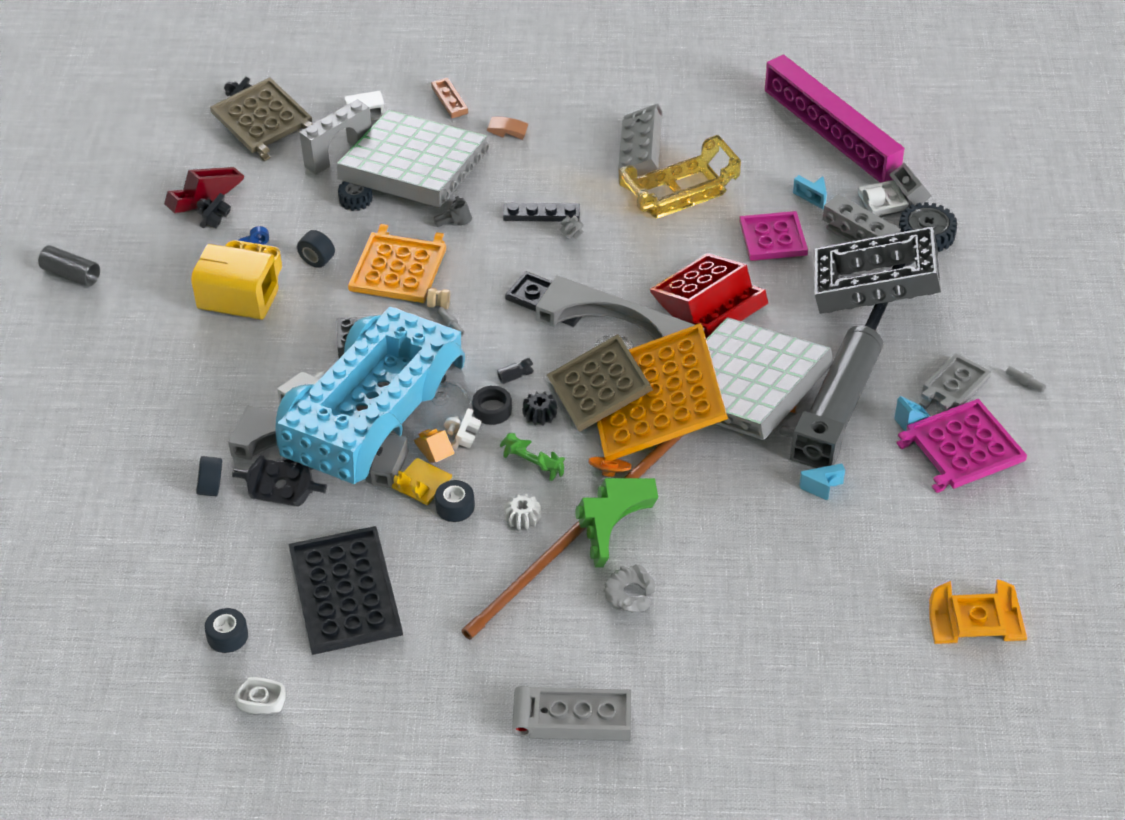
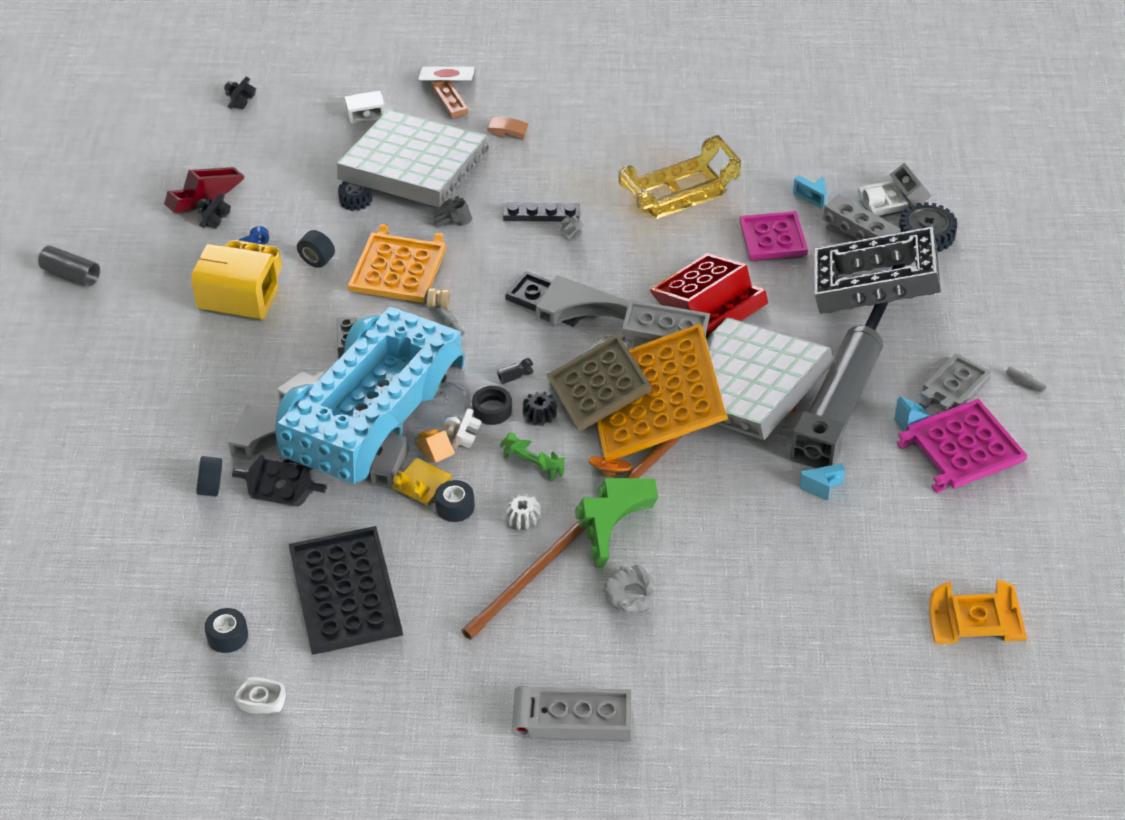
dark tan plate [210,77,313,161] -> none
light grey arch [299,99,371,175] -> none
light grey hinge [618,103,663,181] -> none
dark pink brick [765,54,905,183] -> none
none -> white sticker [419,67,475,80]
none -> light grey plate [622,300,710,340]

